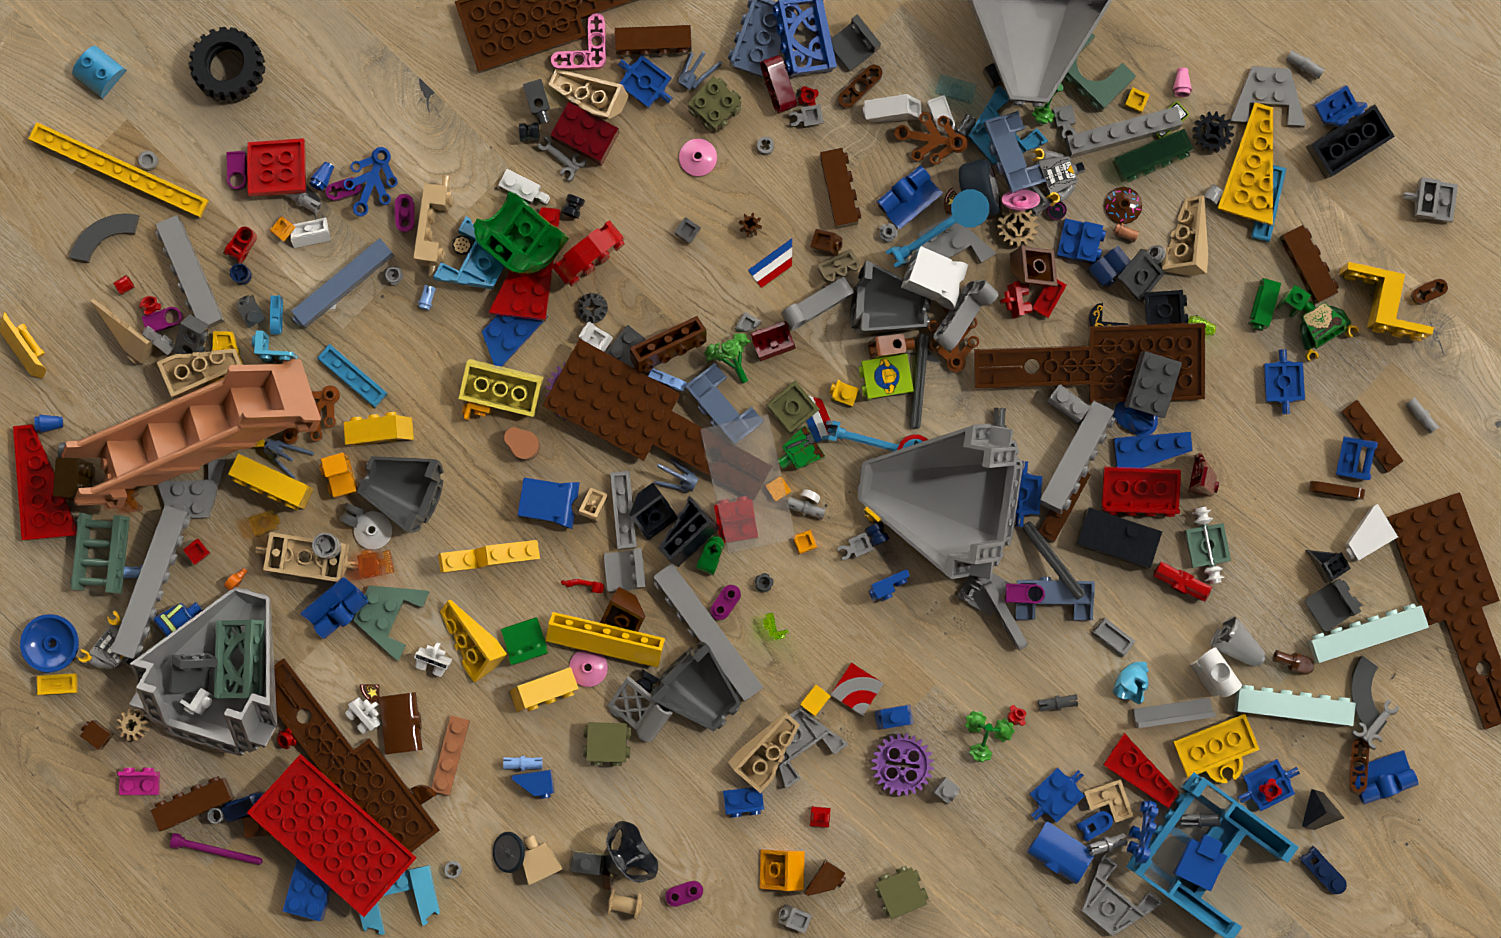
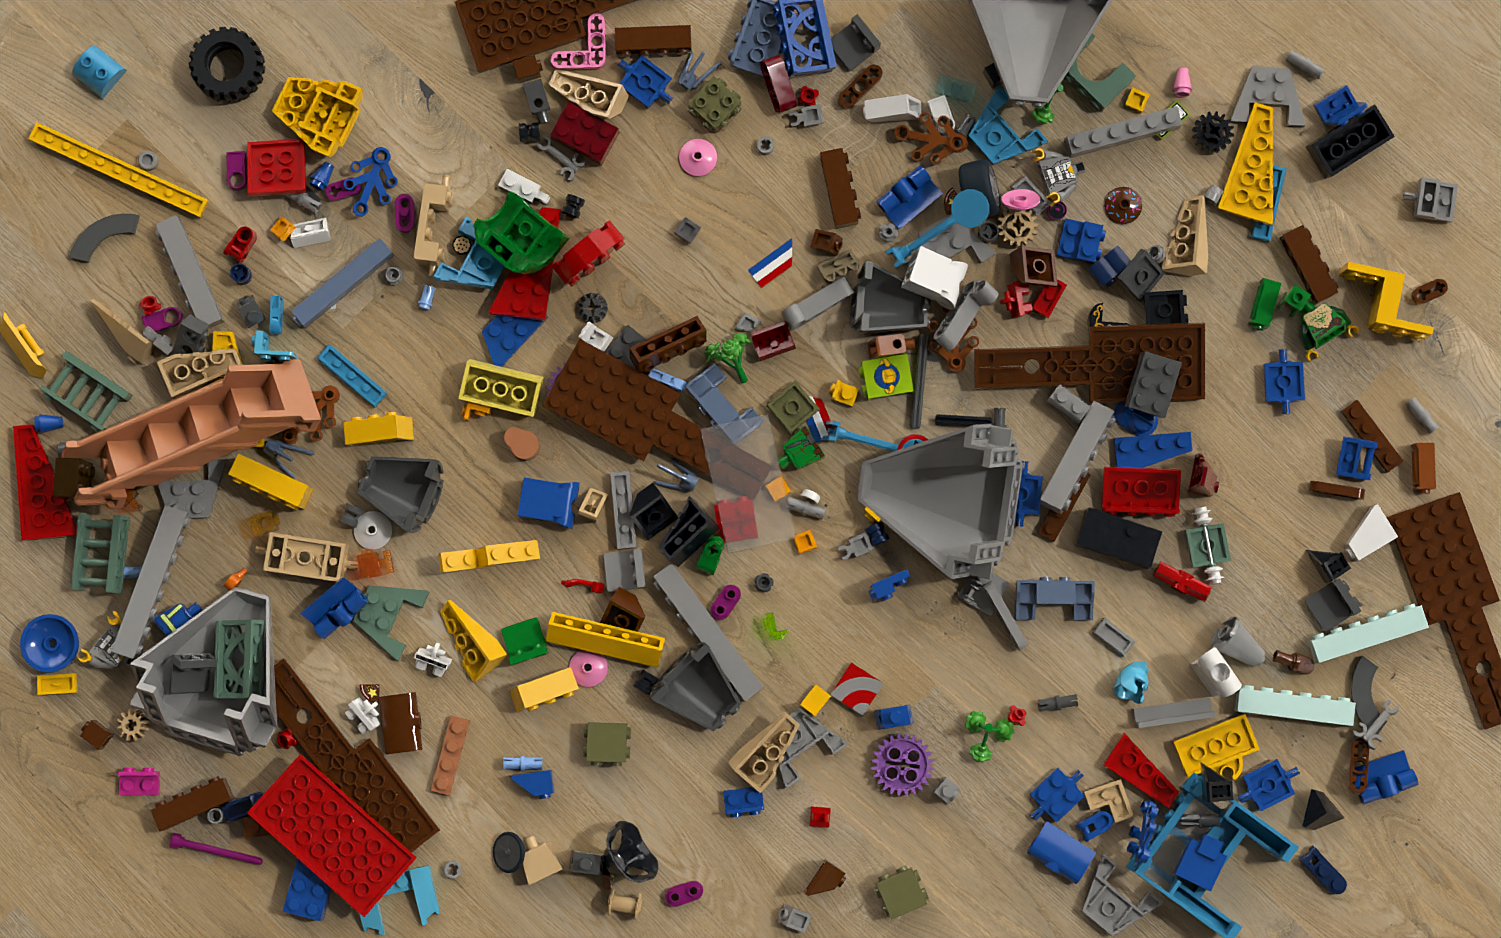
red hose [113,275,135,295] -> none
white bracket [180,688,214,715] -> none
red tile [183,538,211,565] -> none
light grey wheel [312,533,341,559] -> none
light orange brick [319,453,358,499] -> none
reddish brown tile [411,785,437,805] -> none
light grey piece [607,676,673,742] -> none
reddish brown gear [739,213,762,237] -> none
light orange slope [760,849,805,891] -> none
sand blue bracket [983,110,1046,194] -> none
magenta piece [1005,584,1045,604] -> none
dark grey axle [1022,521,1085,600] -> none
light grey plate [1053,105,1076,140] -> none
light grey pin [1087,833,1128,856] -> none
clear green brick [1113,129,1194,183] -> none
nougat pin [1113,223,1139,243] -> none
clear neon green cone [1188,315,1217,336] -> none
red plate [1259,778,1282,802] -> none
none -> sand green fence [40,351,133,432]
none -> yellow wedge [272,77,363,158]
none -> reddish brown brick [513,55,543,83]
none -> black axle [935,414,992,427]
none -> dark grey wheel [978,222,999,243]
none -> black slope [1201,763,1233,802]
none -> dark orange window [1411,443,1436,494]

